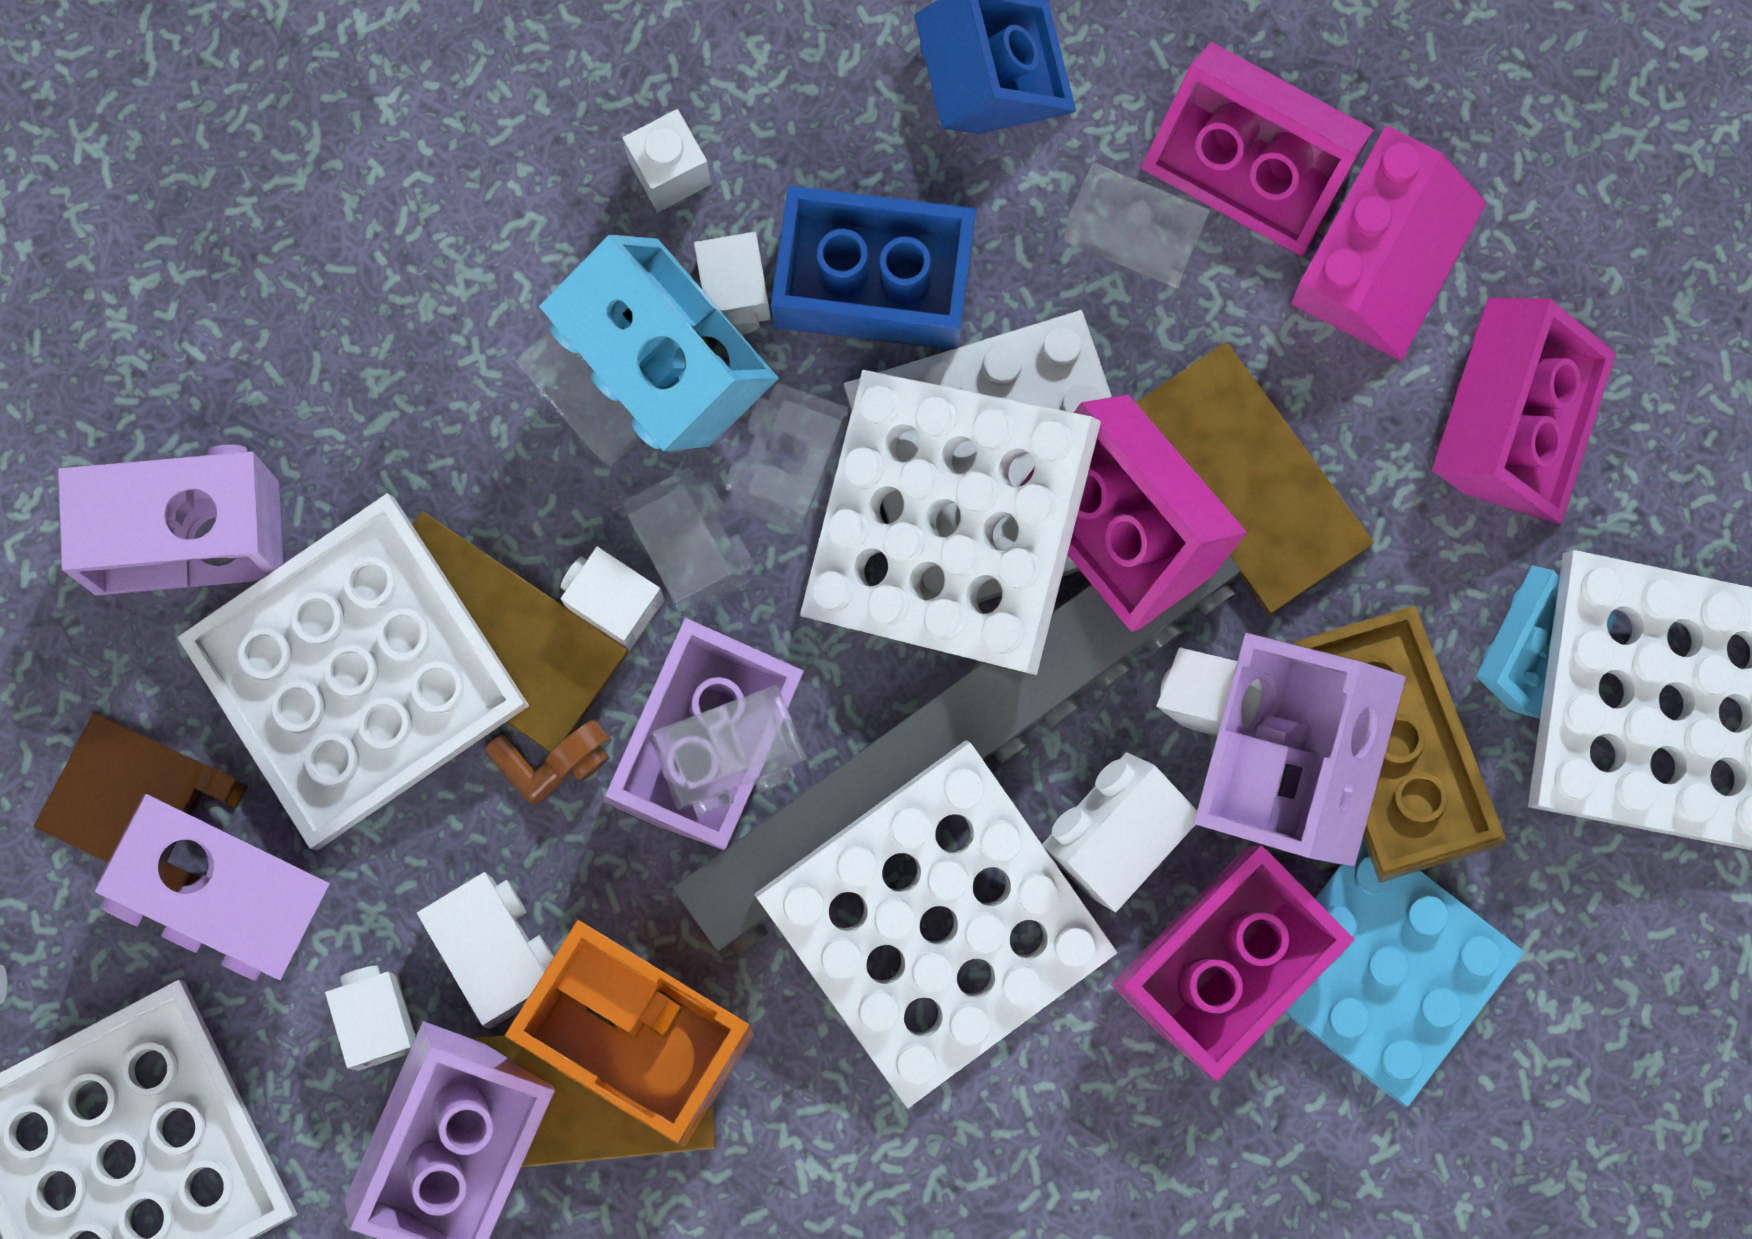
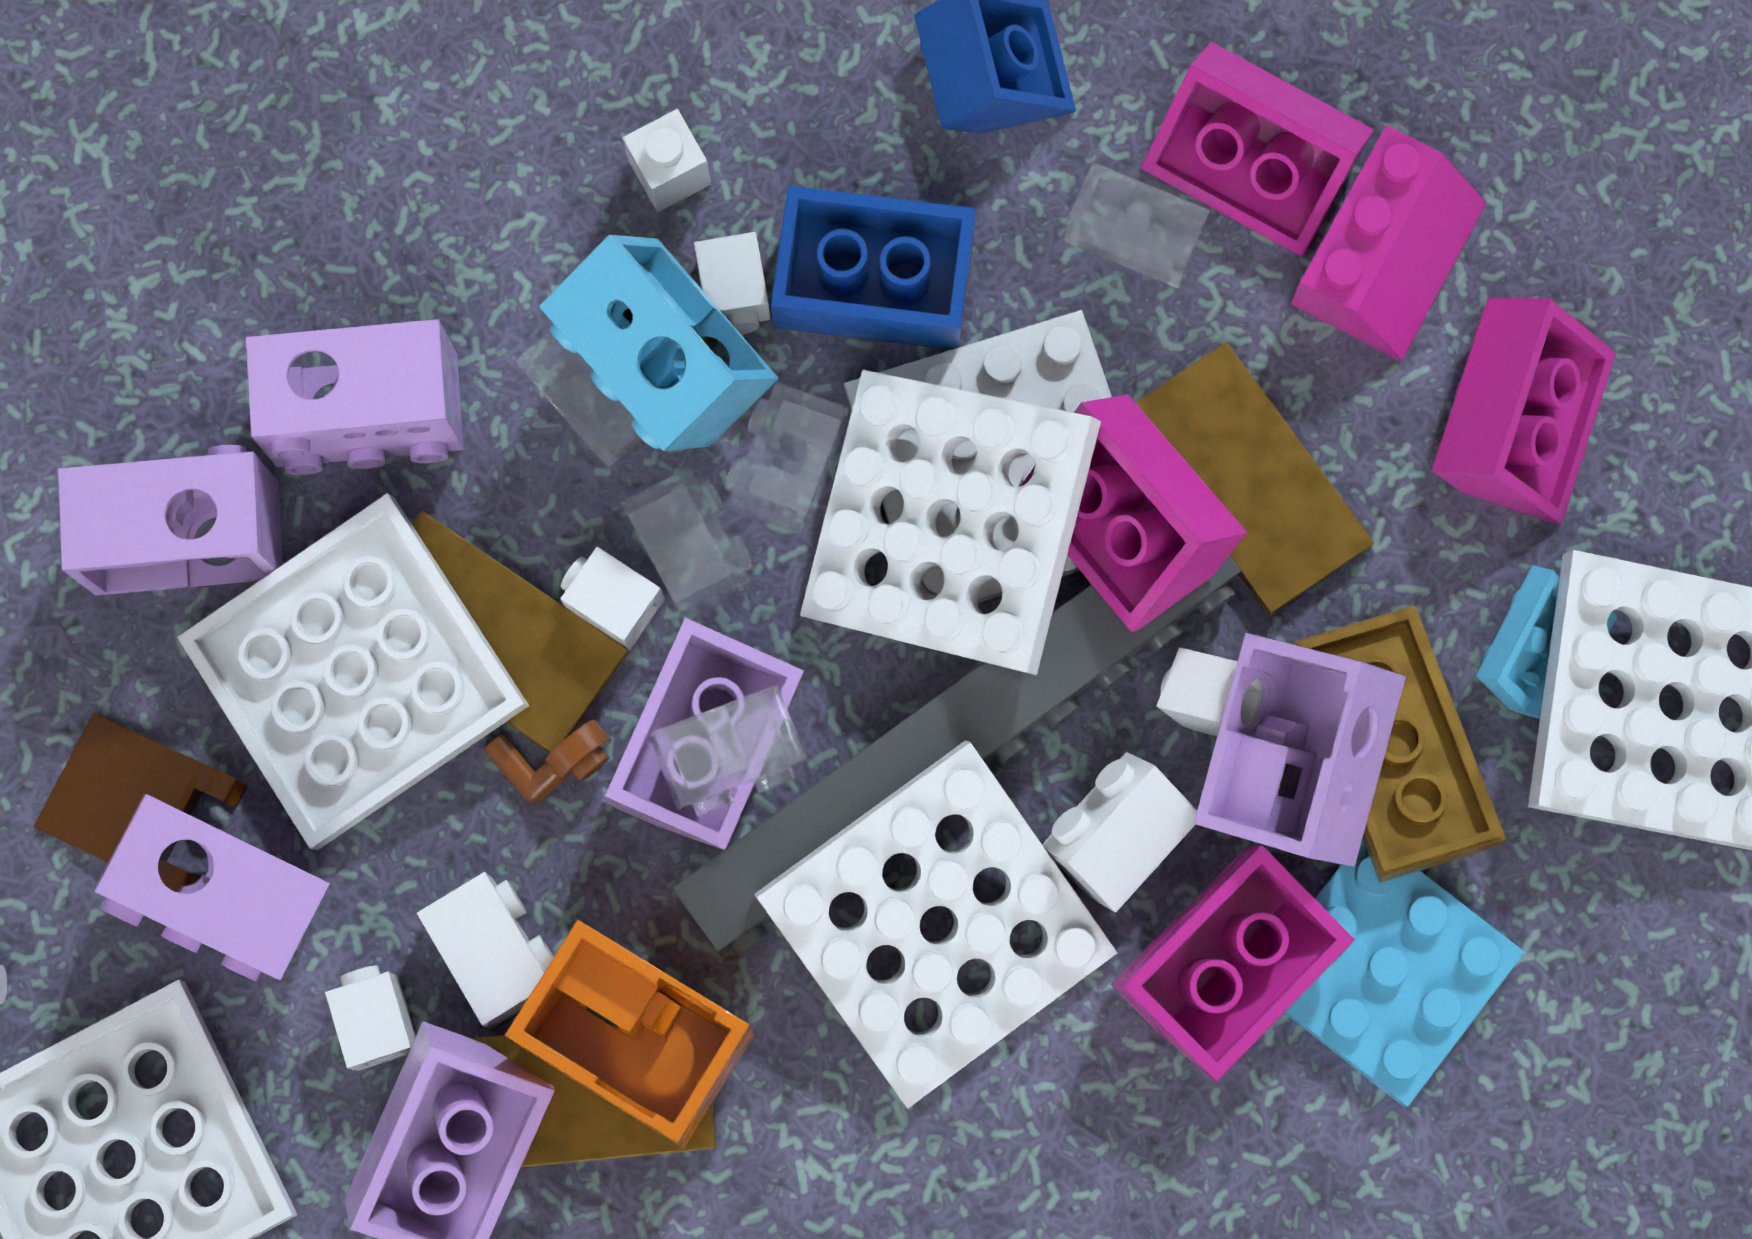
none -> lavender piece [246,319,464,475]

